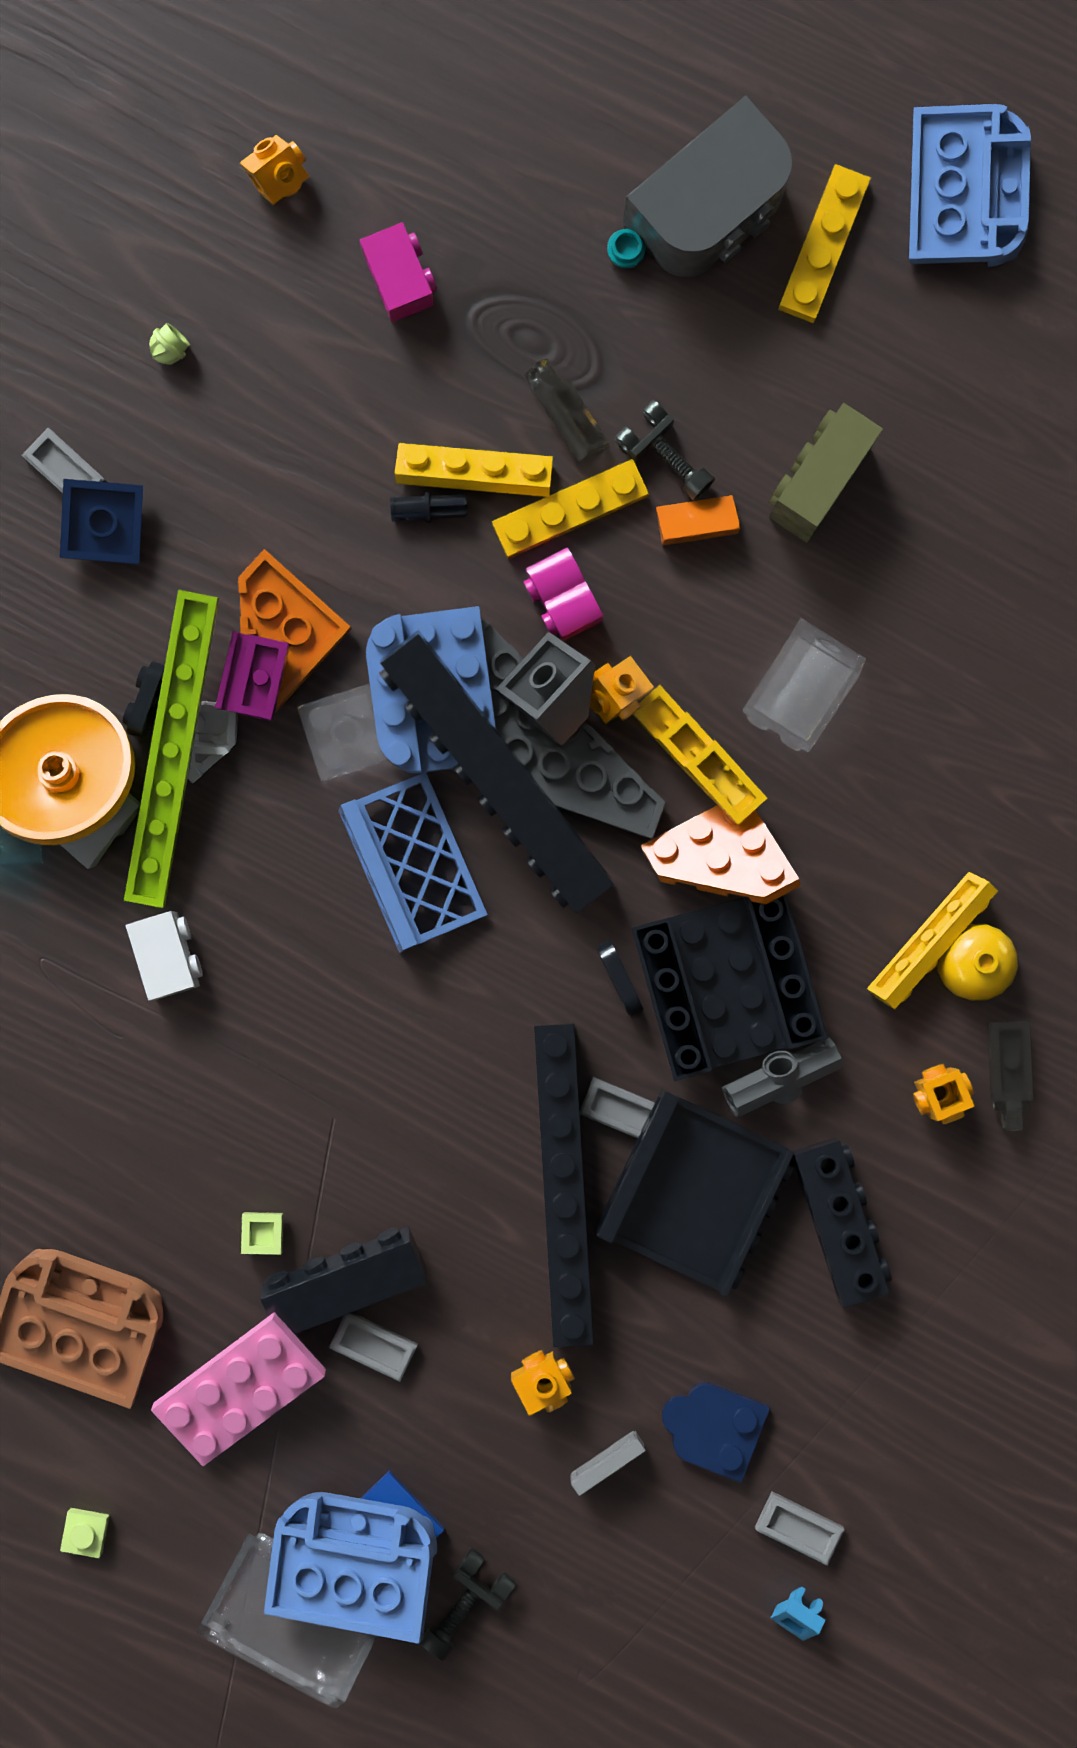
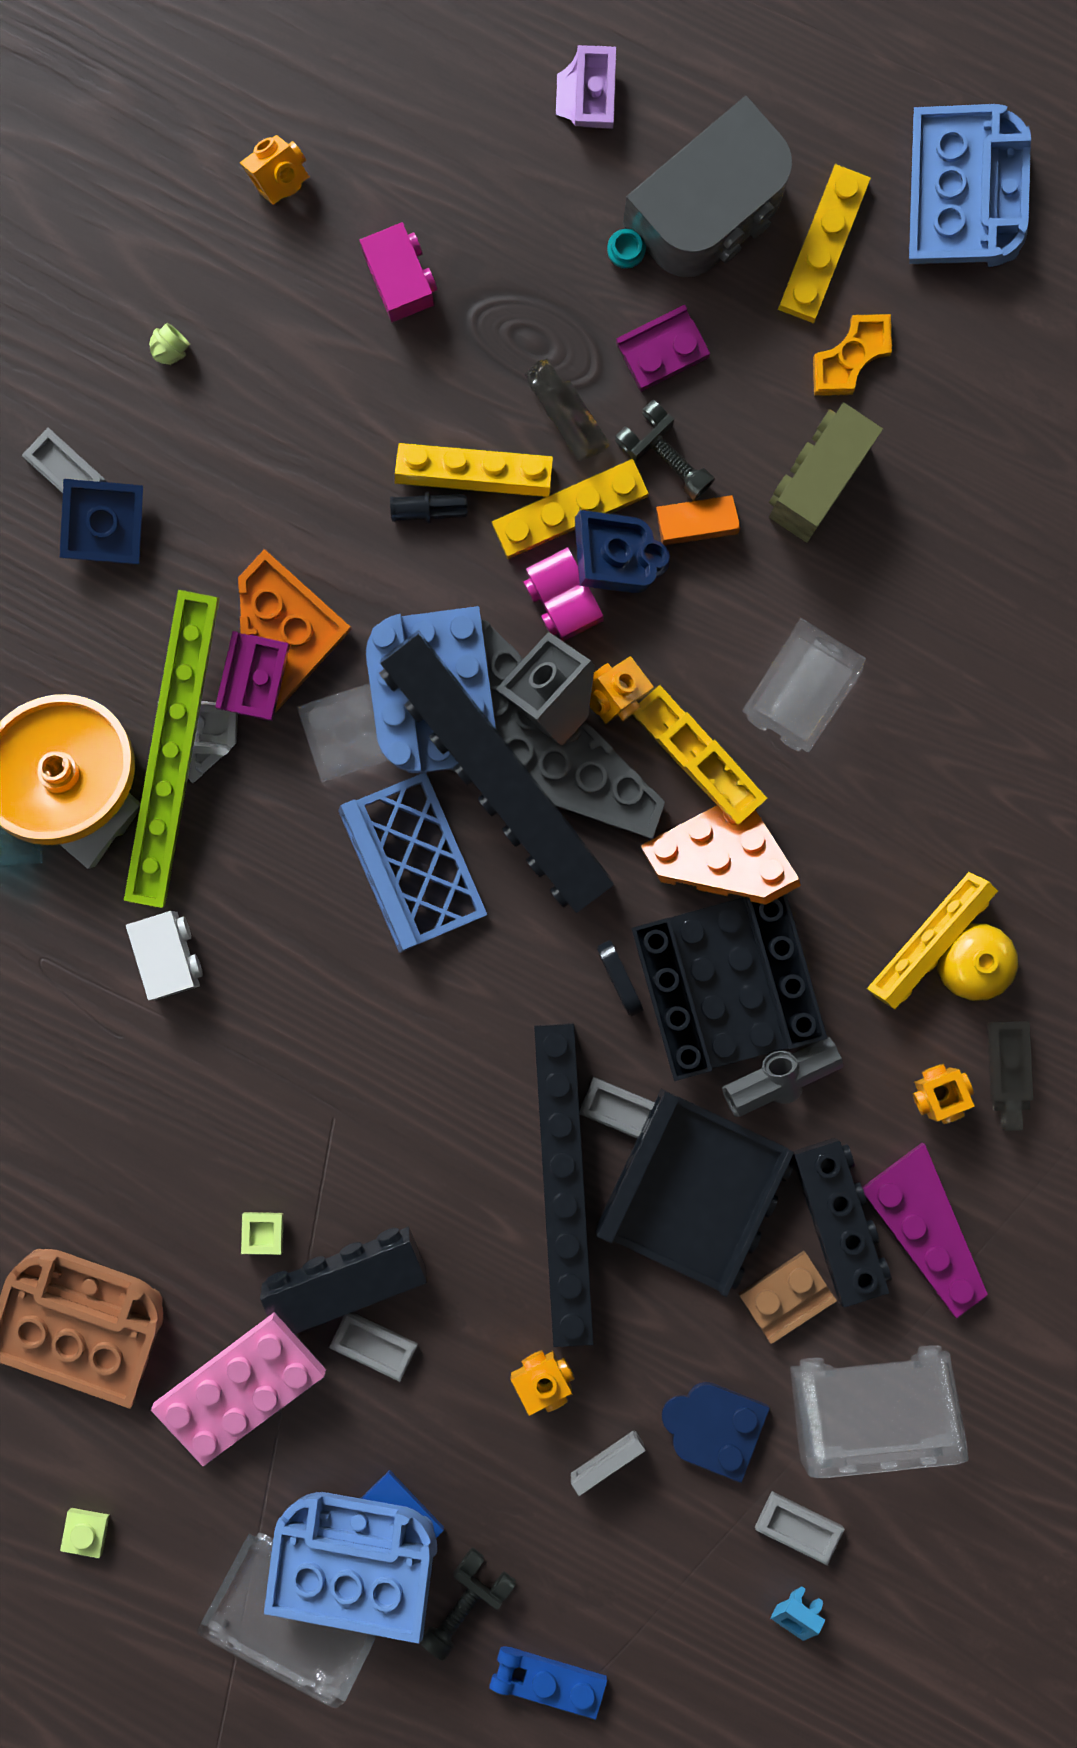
black plate [122,661,165,739] -> none
none -> blue plate [489,1646,607,1720]
none -> lavender slope [556,45,616,129]
none -> dark blue plate [574,510,670,593]
none -> magenta plate [616,304,710,392]
none -> medium nougat plate [738,1251,837,1344]
none -> clear windscreen [790,1346,969,1478]
none -> light orange tile [813,314,892,395]
none -> magenta wing [862,1143,988,1318]

